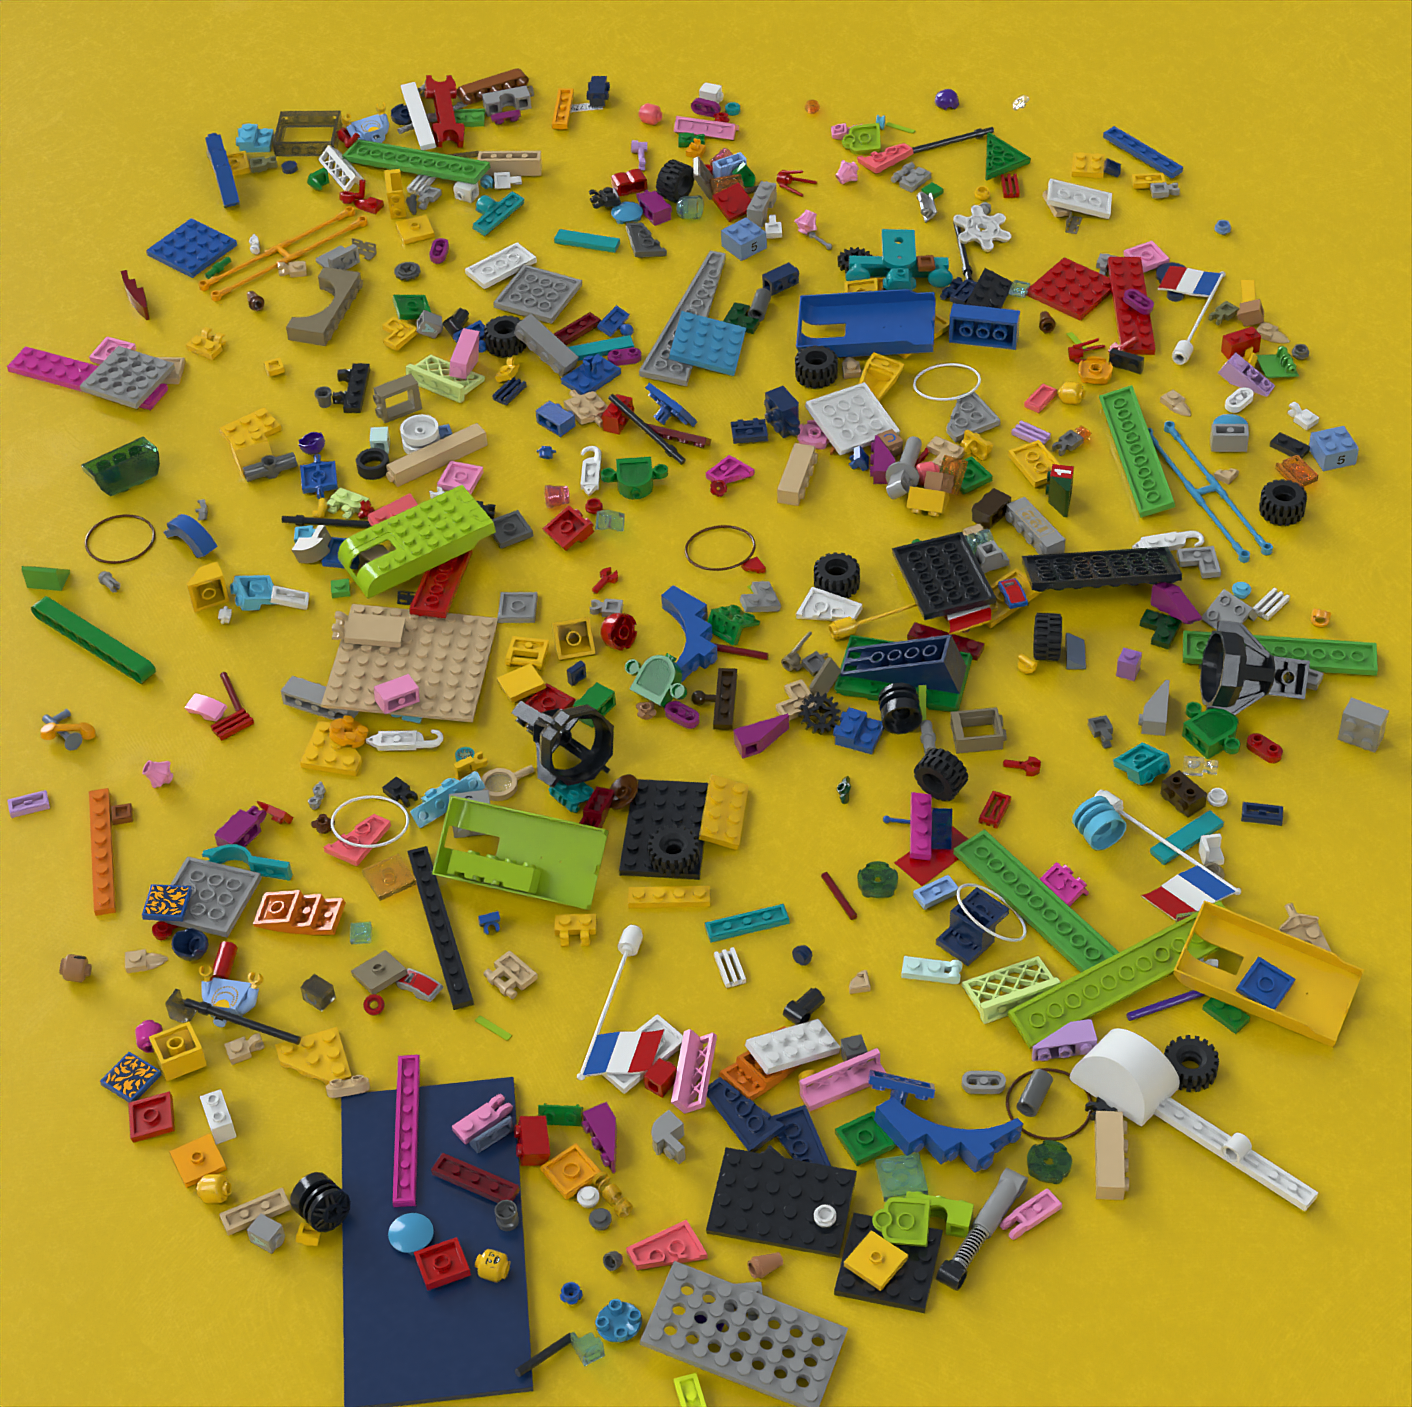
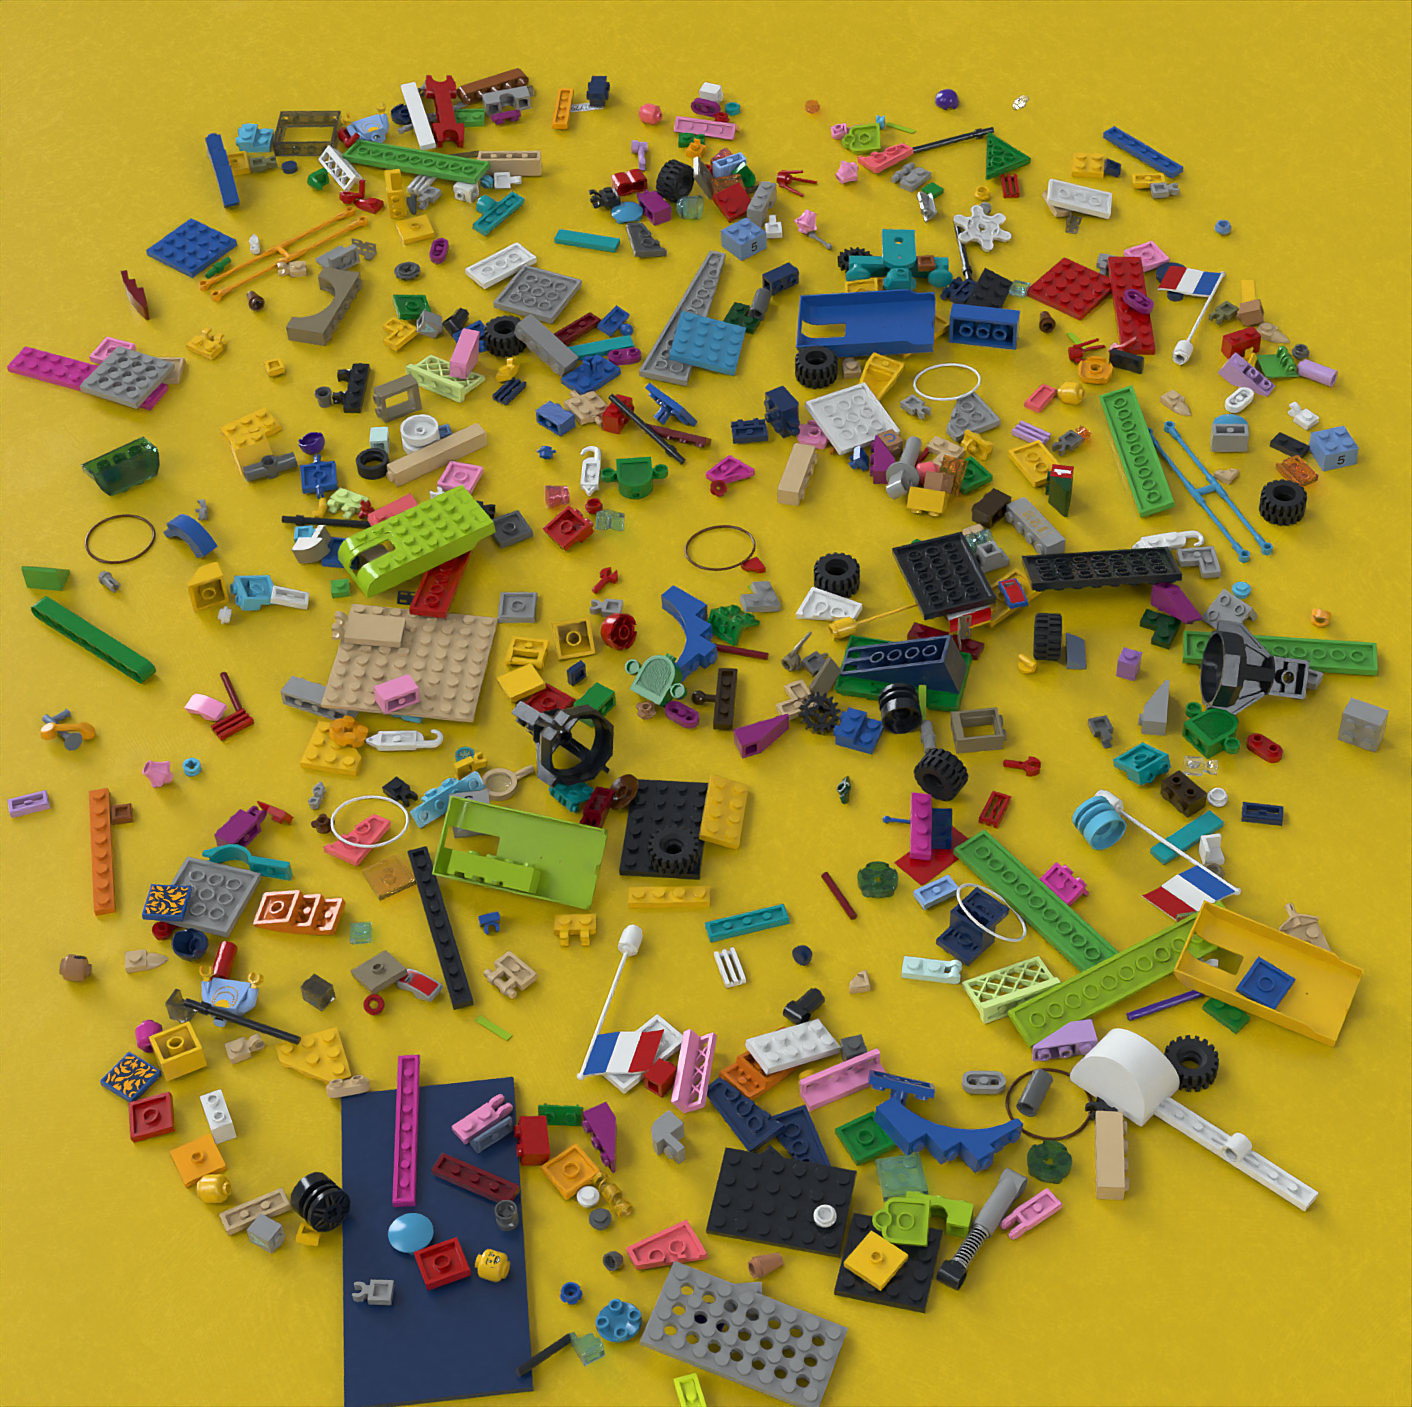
white tile [1253,588,1290,621] -> none
none -> medium azure bush [183,758,201,776]
none -> light grey plate [352,1279,395,1305]
none -> light grey plate [900,394,931,420]
none -> dark tan piece [957,615,971,650]
none -> lavender brick [1297,359,1338,387]

